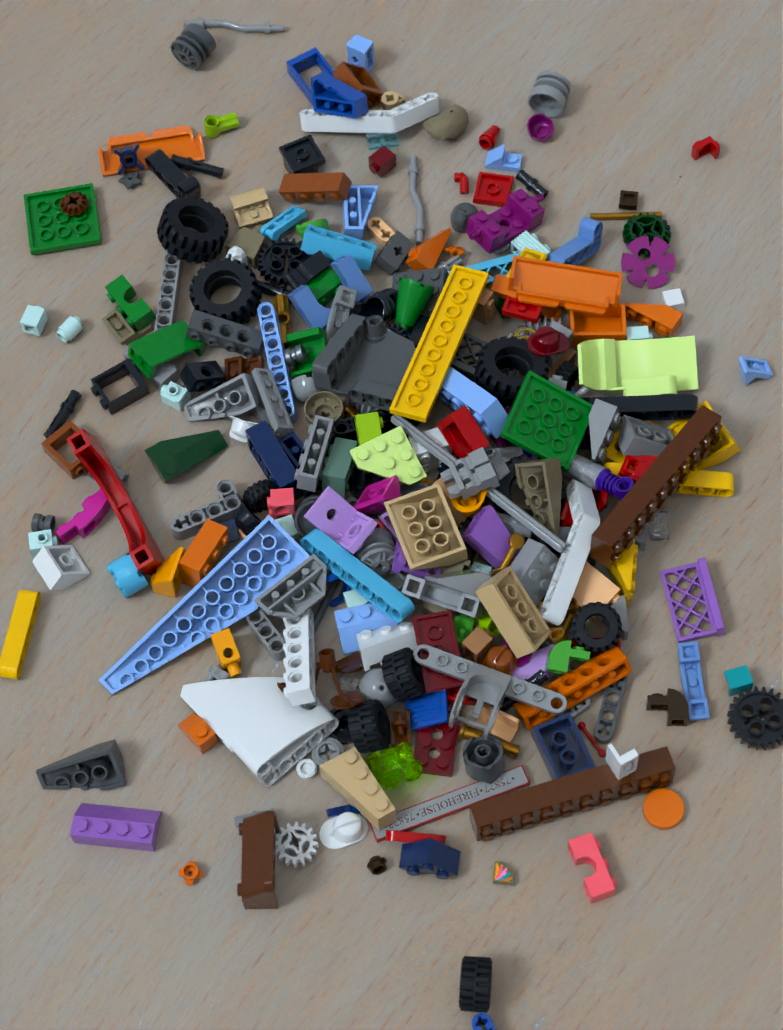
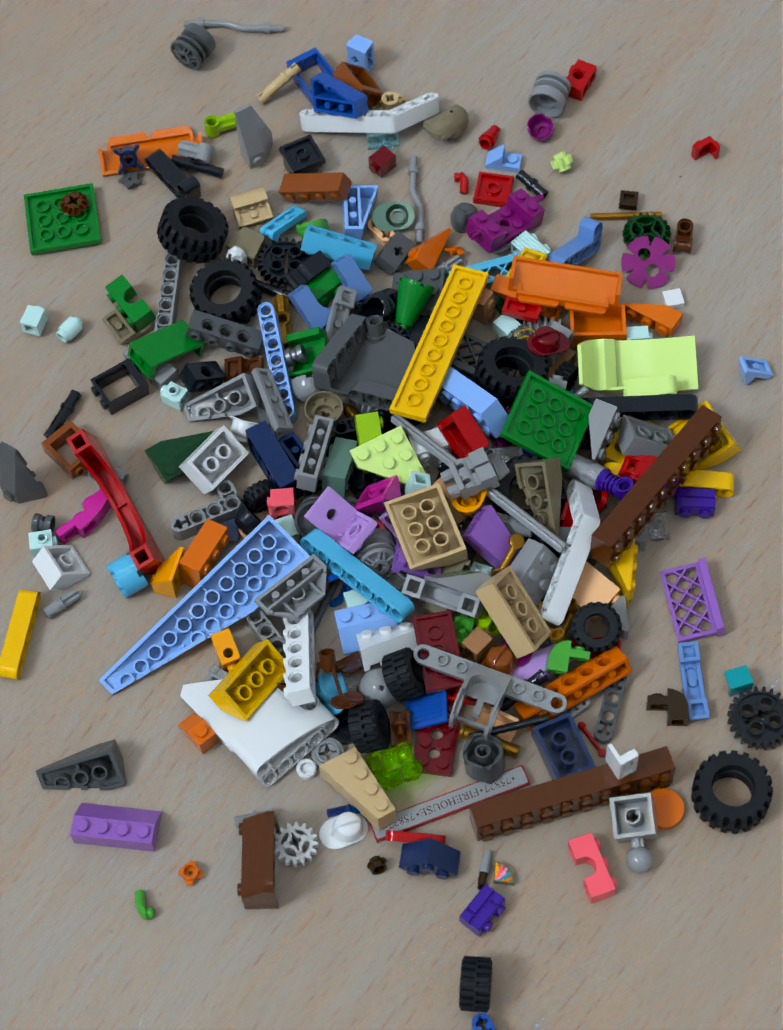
none -> dark grey wedge [0,441,47,504]
none -> light grey axle [43,589,81,619]
none -> bright green arm [135,890,155,920]
none -> light grey piece [177,140,214,164]
none -> white brick [179,425,249,494]
none -> yellow slope [208,639,286,721]
none -> light grey wedge [234,103,273,169]
none -> tan pin [256,62,302,104]
none -> medium azure piece [315,673,347,715]
none -> sand green piece [372,201,415,232]
none -> light aqua brick [405,471,431,495]
none -> dark purple brick [459,884,506,937]
none -> black bar [468,714,549,739]
none -> light grey piece [477,850,492,890]
none -> light aqua brick [493,315,522,339]
none -> yellowish green gear [550,151,574,172]
none -> red brick [566,59,597,101]
none -> light grey brick [609,792,659,873]
none -> reddish brown piece [673,218,693,254]
none -> dark purple brick [675,488,715,519]
none -> black tyre [691,750,773,834]

